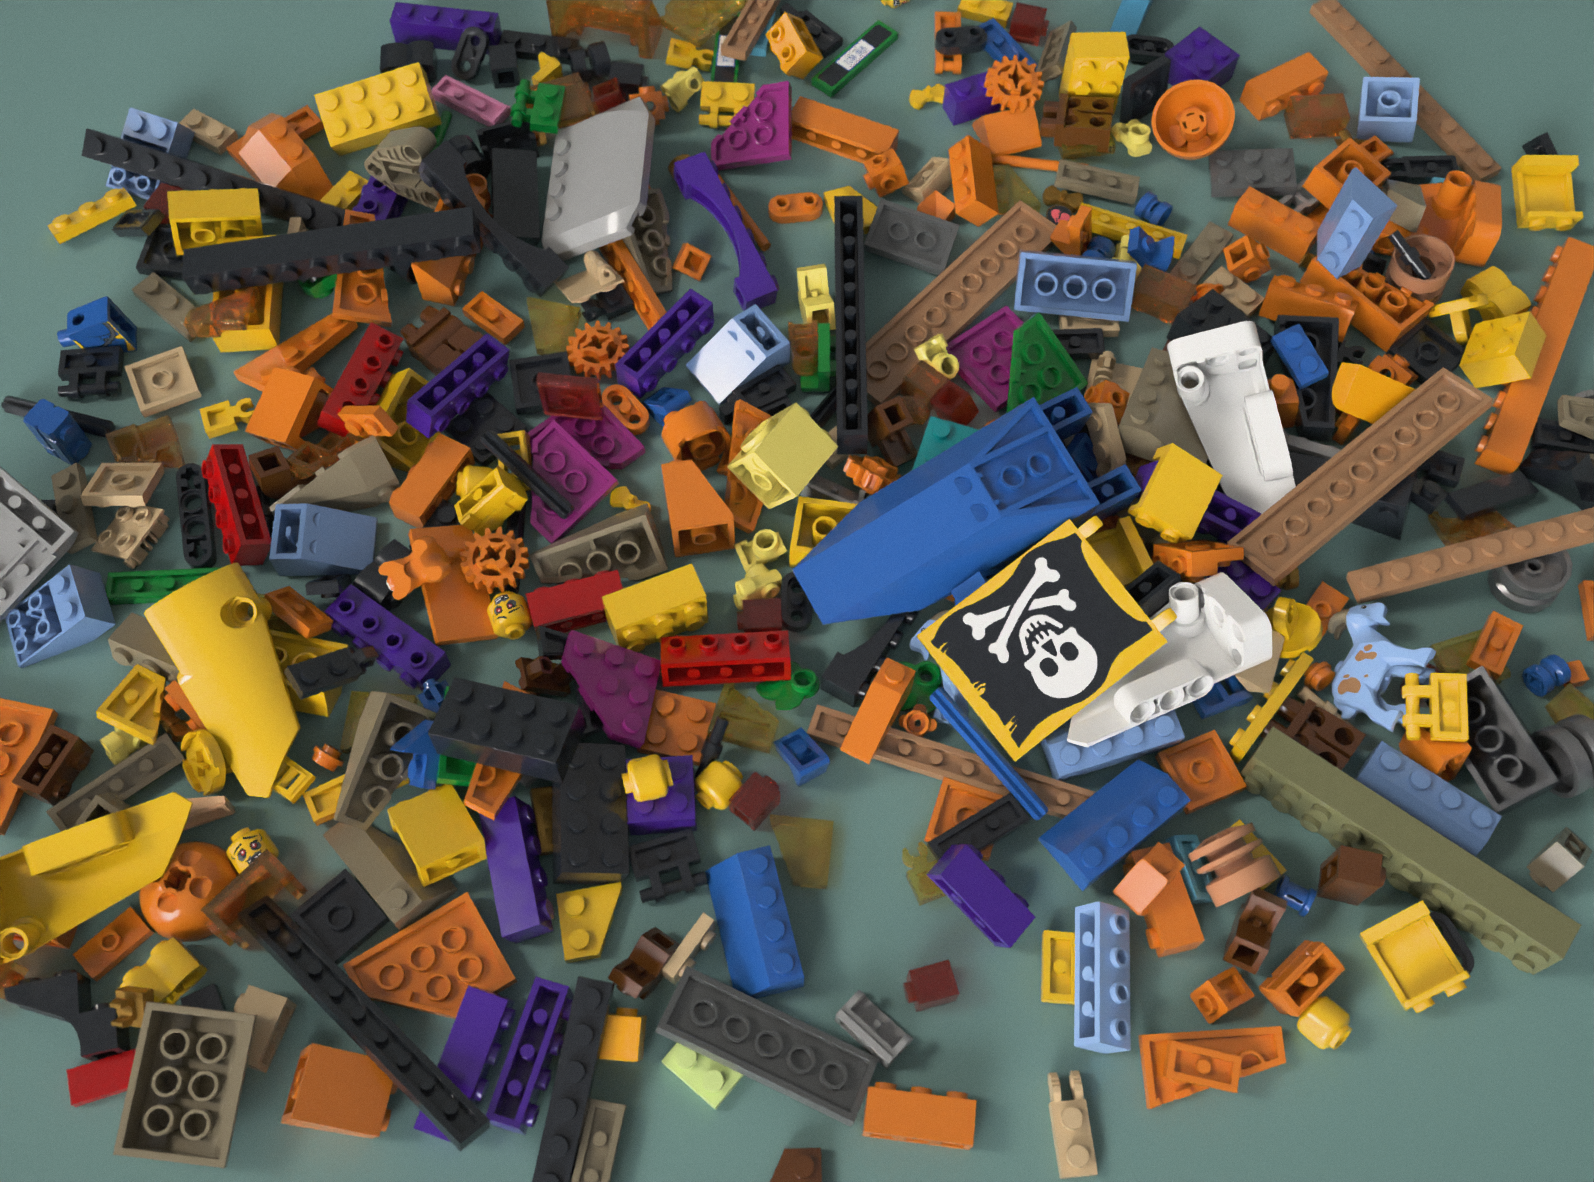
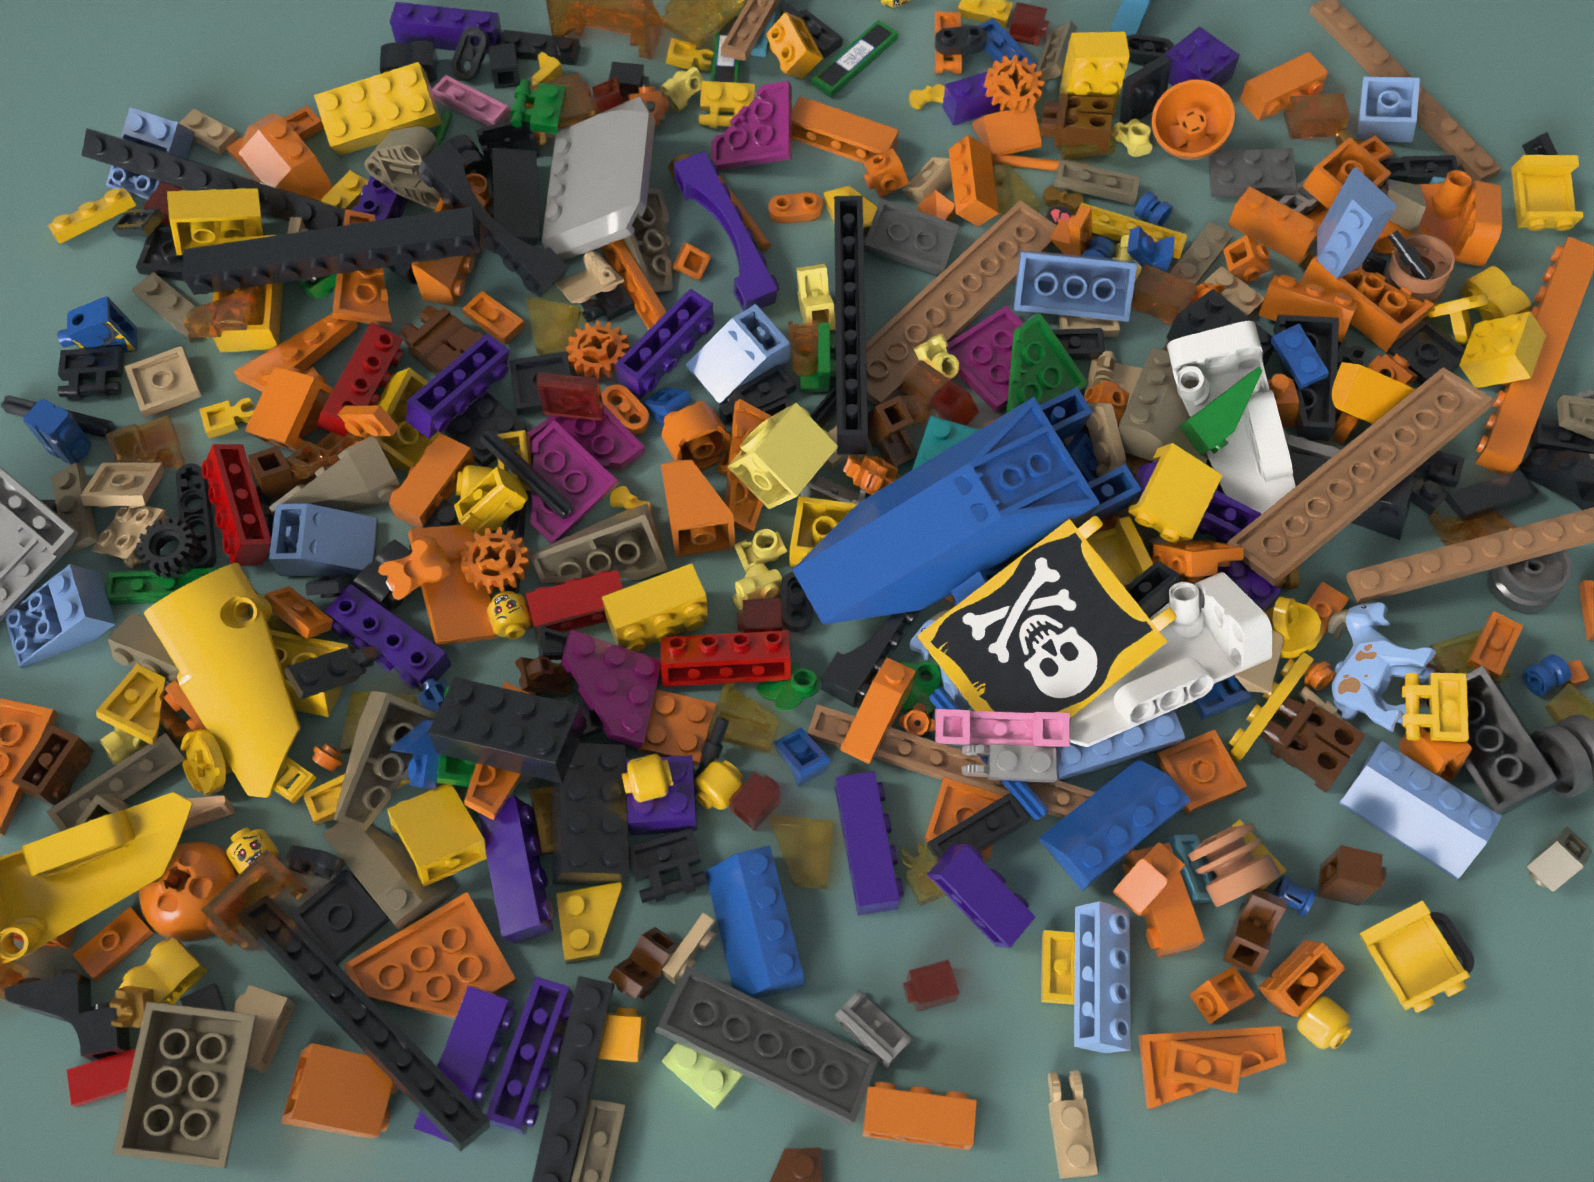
black wheel [567,40,612,84] -> none
olive brick [1240,727,1581,975] -> none
none -> black tyre [136,517,202,579]
none -> black plate [285,845,346,879]
none -> dark purple brick [835,771,904,915]
none -> bright pink slope [935,709,1070,747]
none -> light grey hinge [962,744,1057,783]
none -> green slope [1178,366,1262,455]

